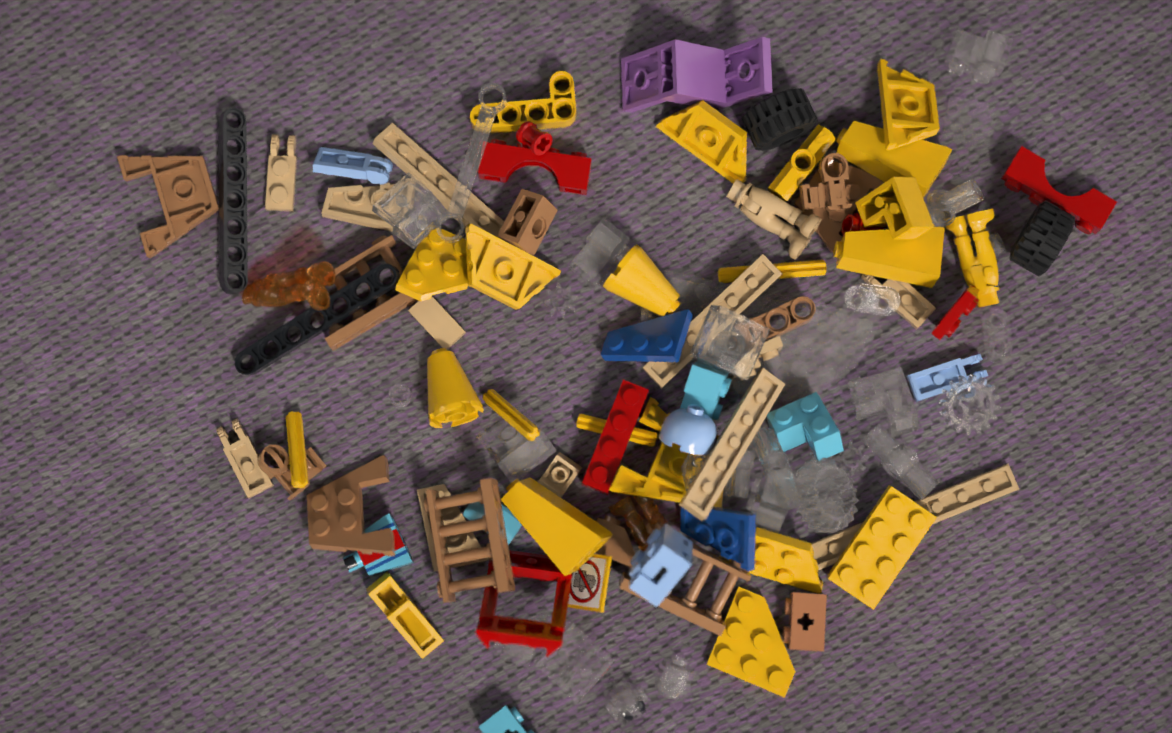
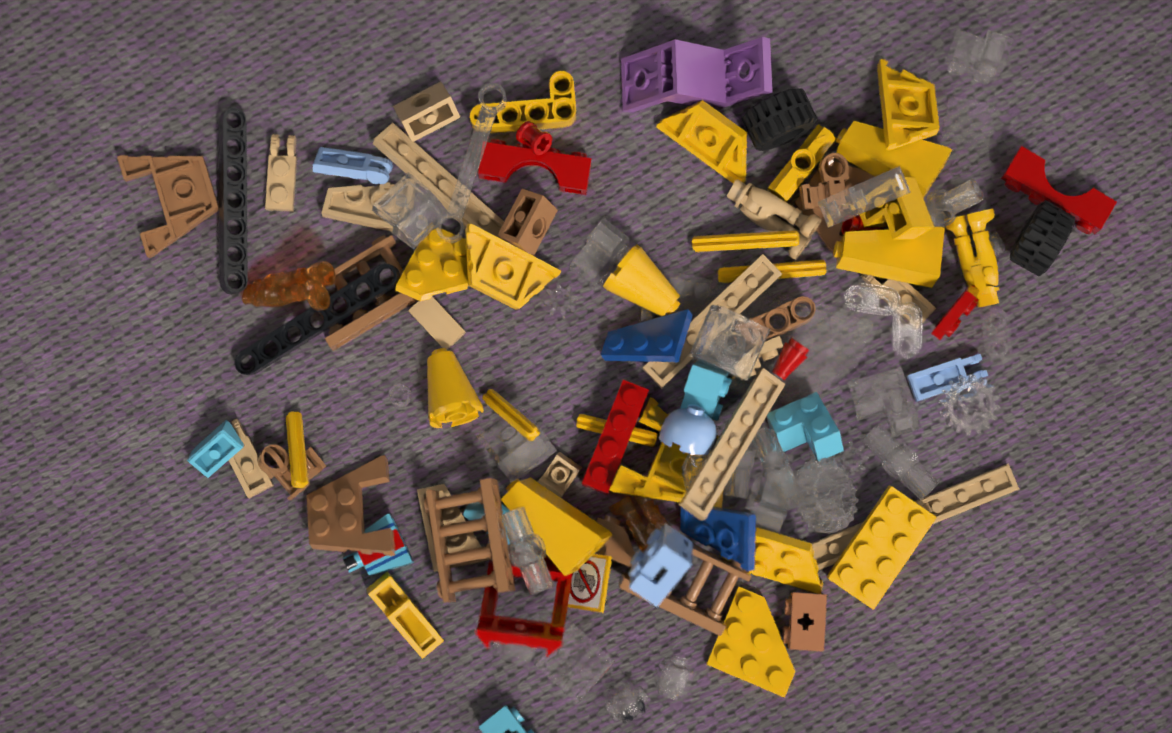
none -> medium azure slope [187,420,244,478]
none -> tan brick [393,82,460,142]
none -> clear piece [500,506,554,595]
none -> yellow axle [692,230,800,252]
none -> red cone [772,338,809,380]
none -> clear slope [818,166,910,228]
none -> clear plate [892,302,922,358]

